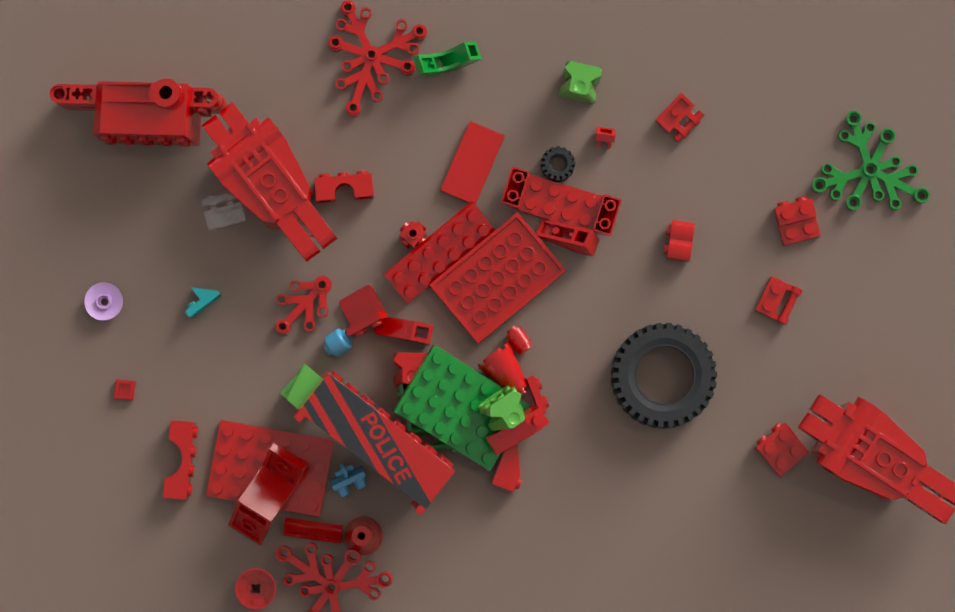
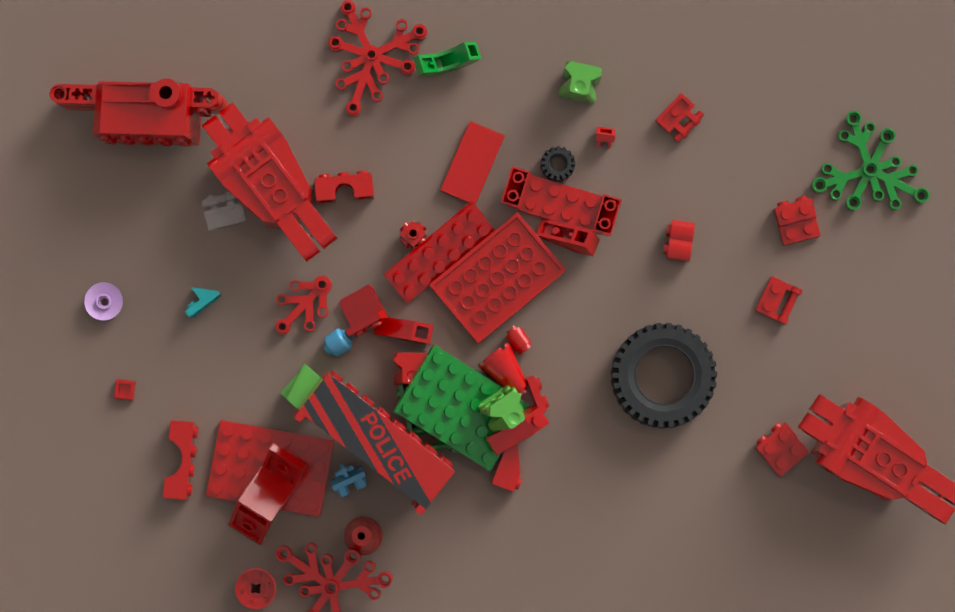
red plate [283,517,343,544] -> none

